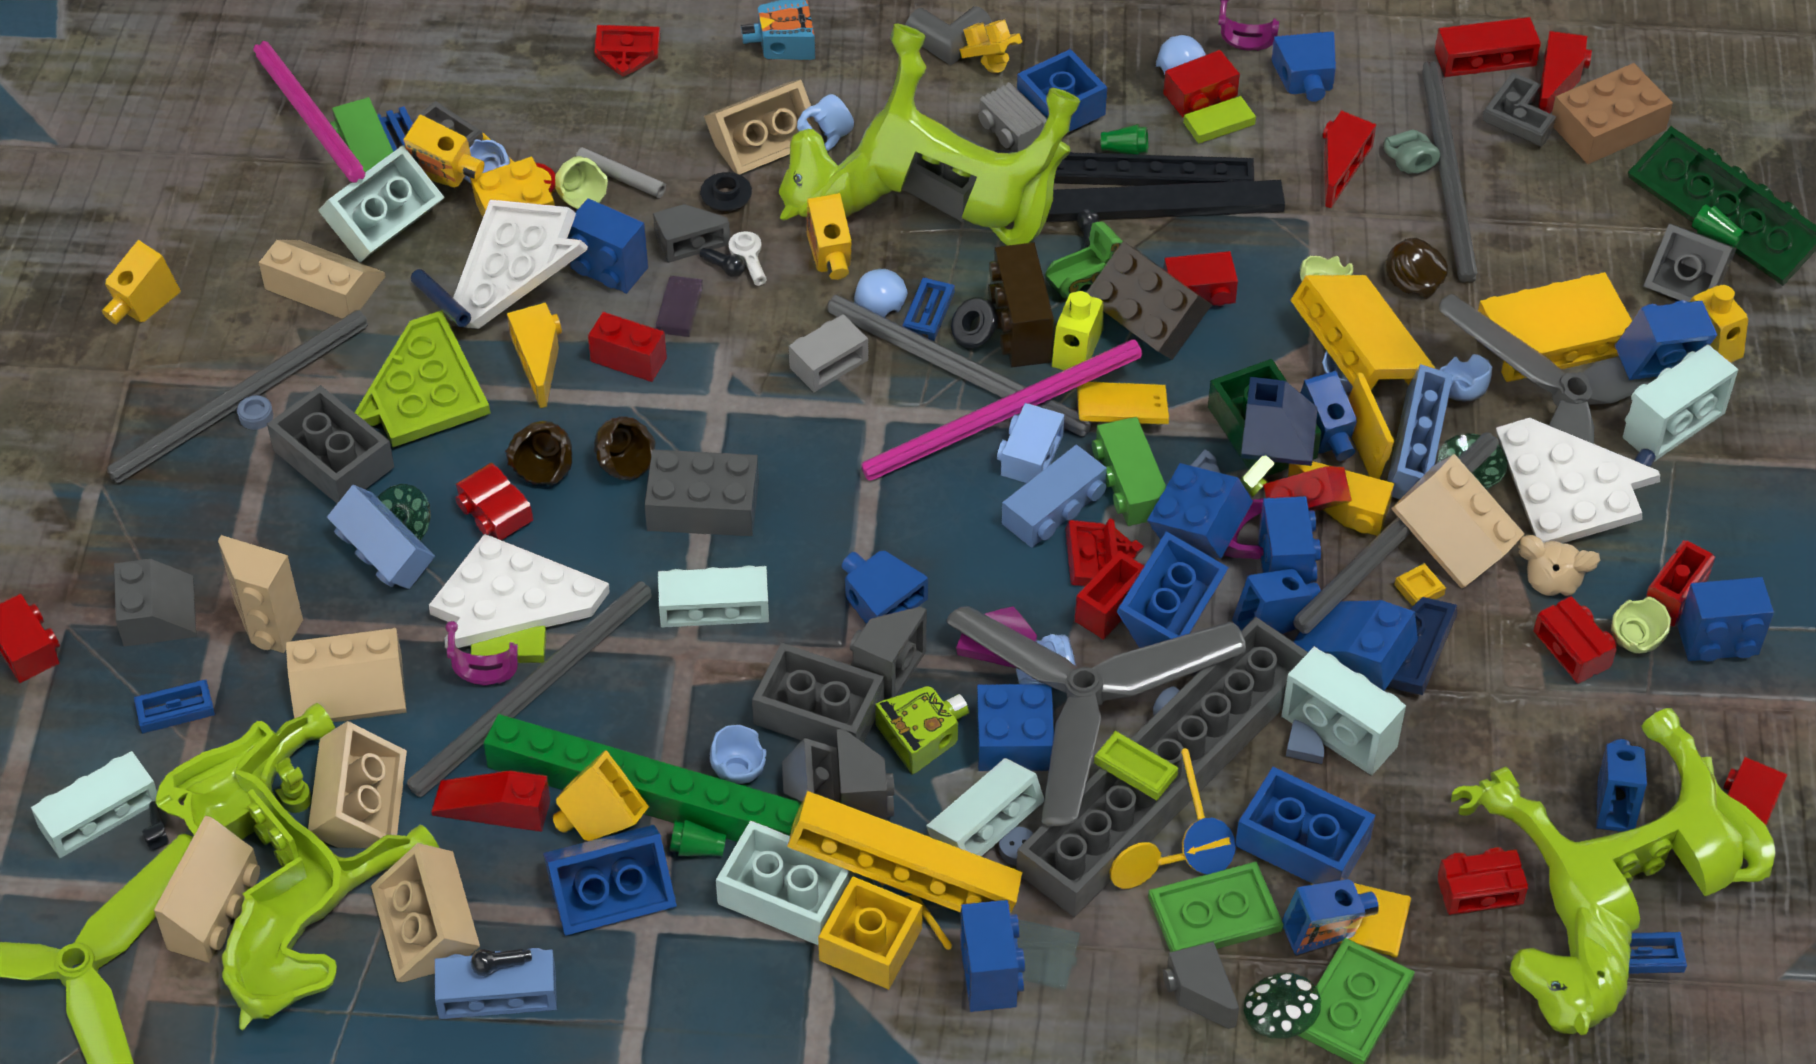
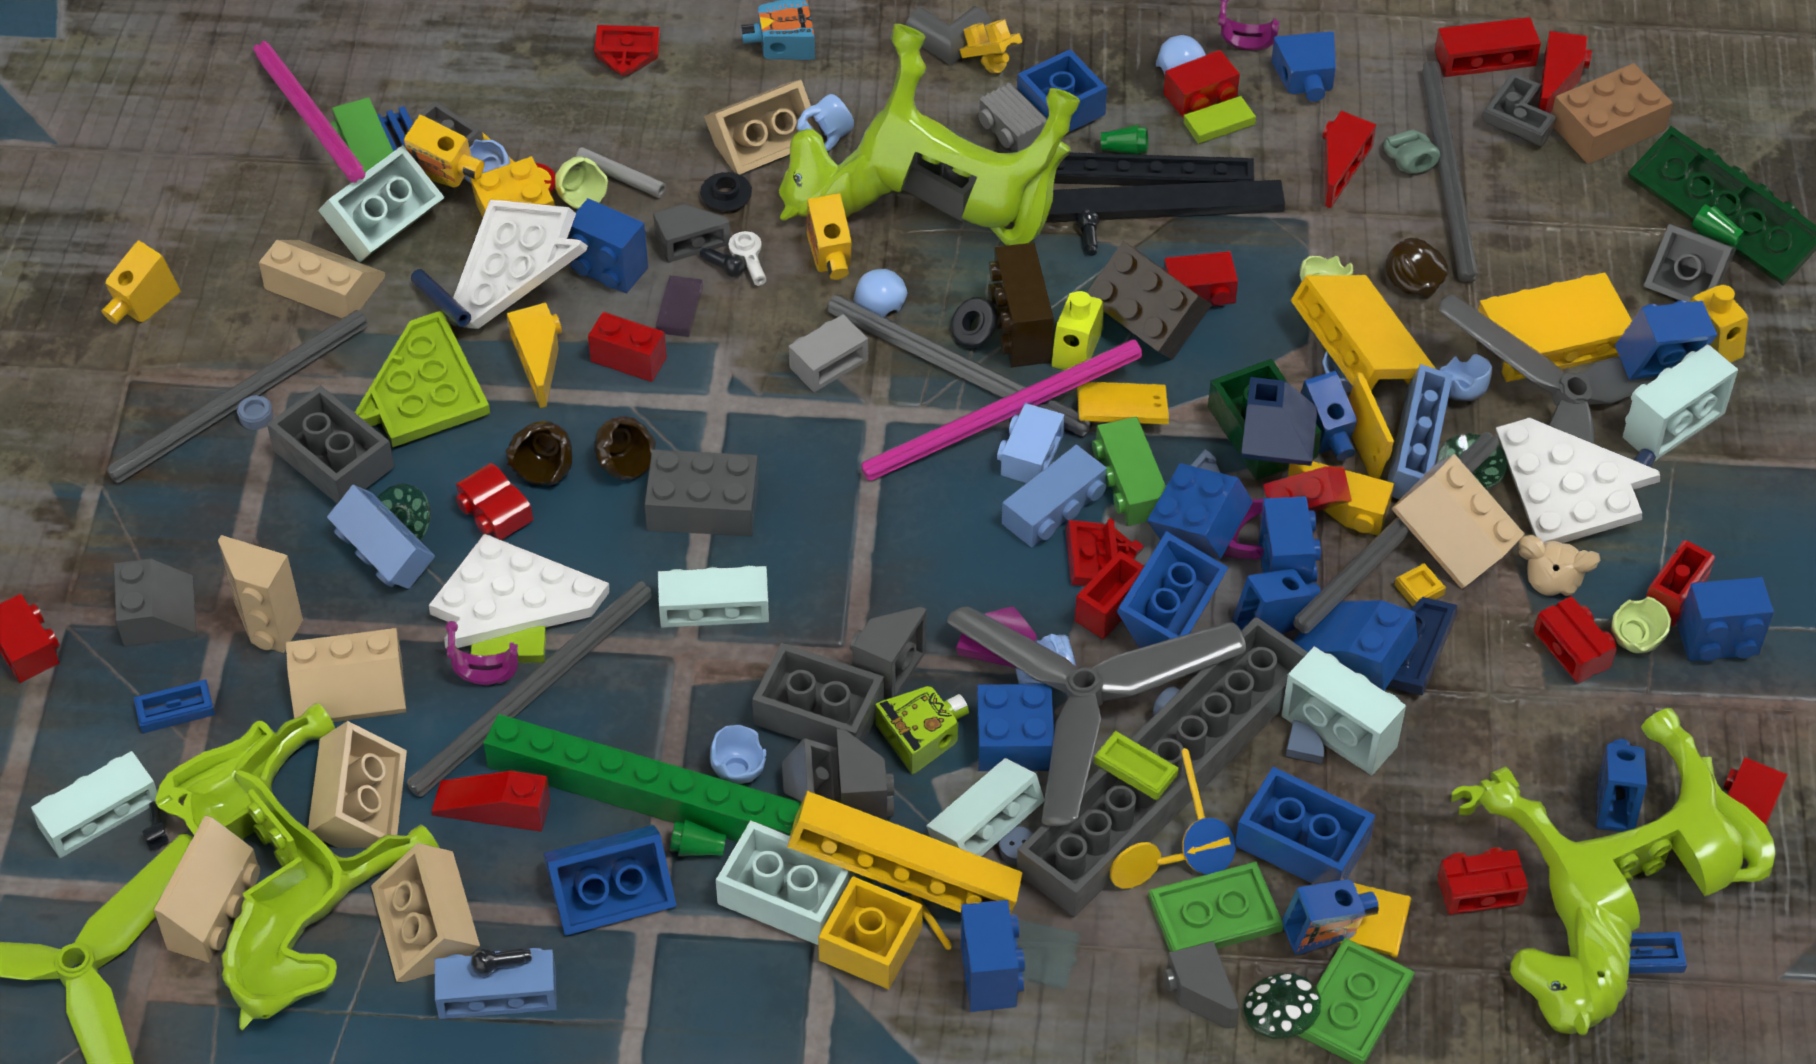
lime piece [275,757,312,813] -> none
yellow torso [553,750,649,841] -> none
blue torso [842,551,928,624] -> none
blue tile [902,278,955,341] -> none
bright green animal [1045,221,1123,299] -> none
plate [1240,455,1275,497] -> none

